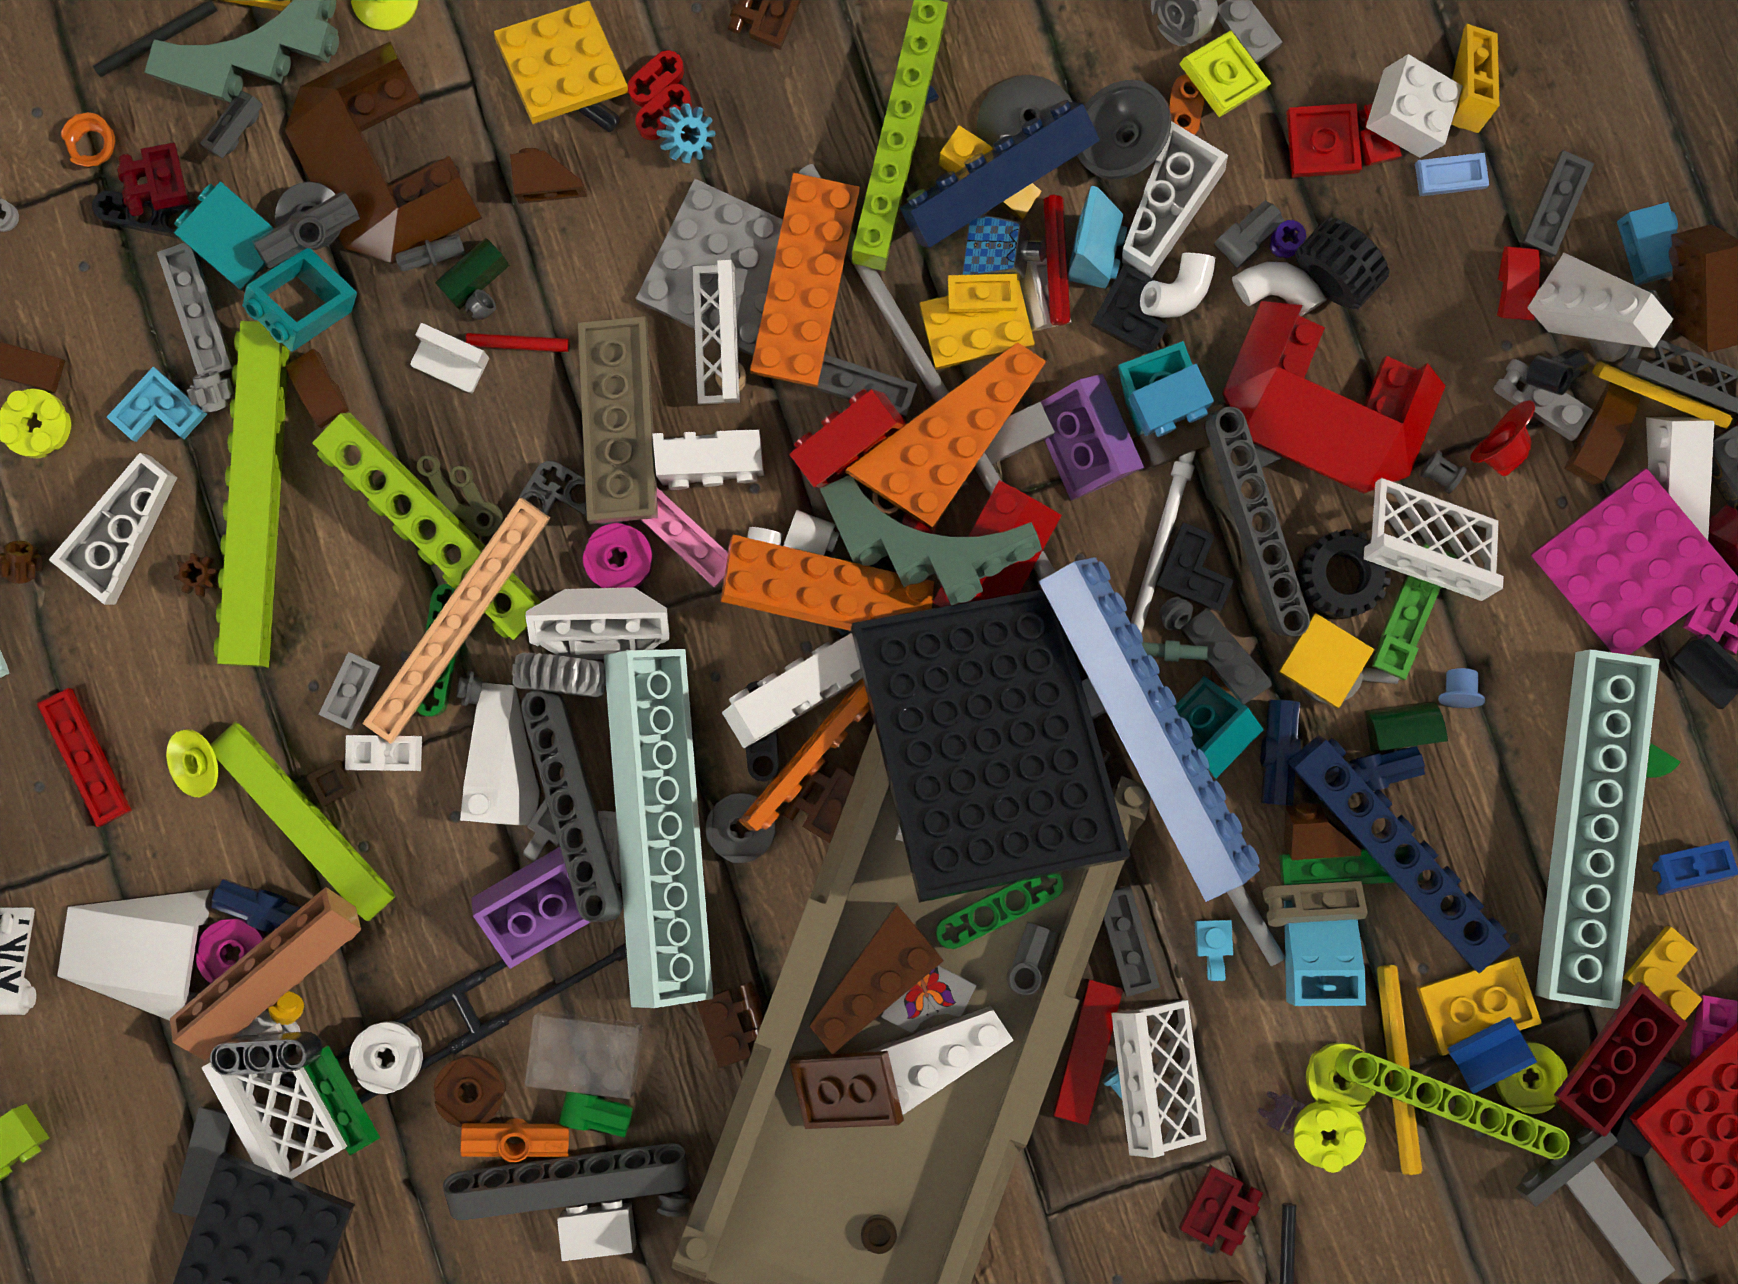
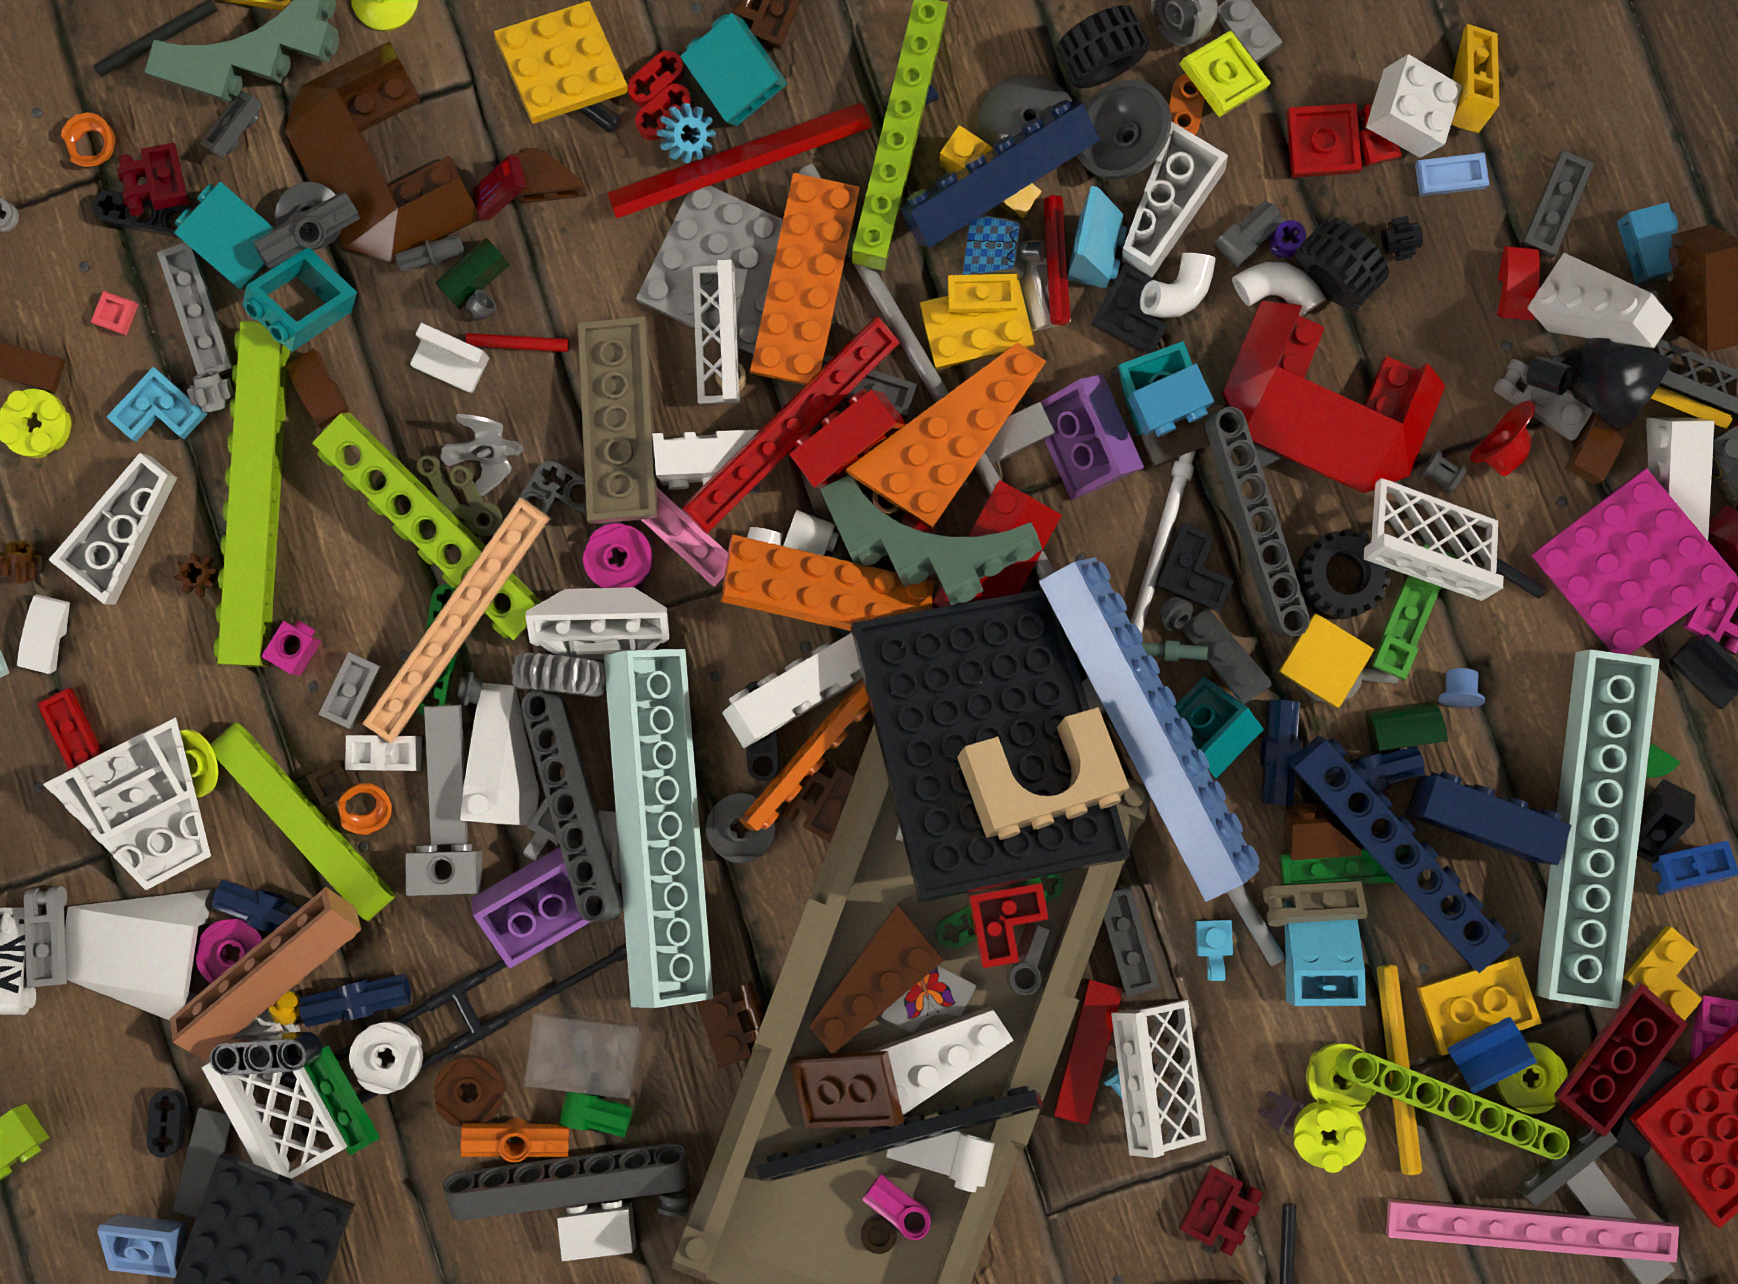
none -> white slope [17,594,70,674]
none -> light grey plate [24,886,67,988]
none -> white wedge [43,717,211,890]
none -> coral tile [91,291,139,336]
none -> light blue slope [97,1214,187,1278]
none -> black beam [147,1088,186,1158]
none -> dark pink brick [261,620,322,676]
none -> dark blue piece [299,974,411,1027]
none -> orange piece [338,783,392,835]
none -> light grey brick [405,844,483,896]
none -> light grey tile [424,705,468,845]
none -> light grey animal [440,414,524,496]
none -> dark red tile [472,155,526,221]
none -> red tile [607,102,872,218]
none -> teal brick [680,13,788,126]
none -> red tile [681,317,900,534]
none -> black plate [756,1086,1044,1182]
none -> dark pink piece [862,1174,931,1240]
none -> white door [886,1116,995,1192]
none -> tan arch [957,707,1129,840]
none -> red brick [968,880,1048,968]
none -> black tyre [1055,5,1151,89]
none -> black gear [1381,216,1423,261]
none -> bright pink plate [1386,1199,1679,1262]
none -> dark blue brick [1405,772,1572,865]
none -> black bar [1456,534,1546,599]
none -> black brick [1579,338,1672,431]
none -> black slope [1637,779,1695,863]

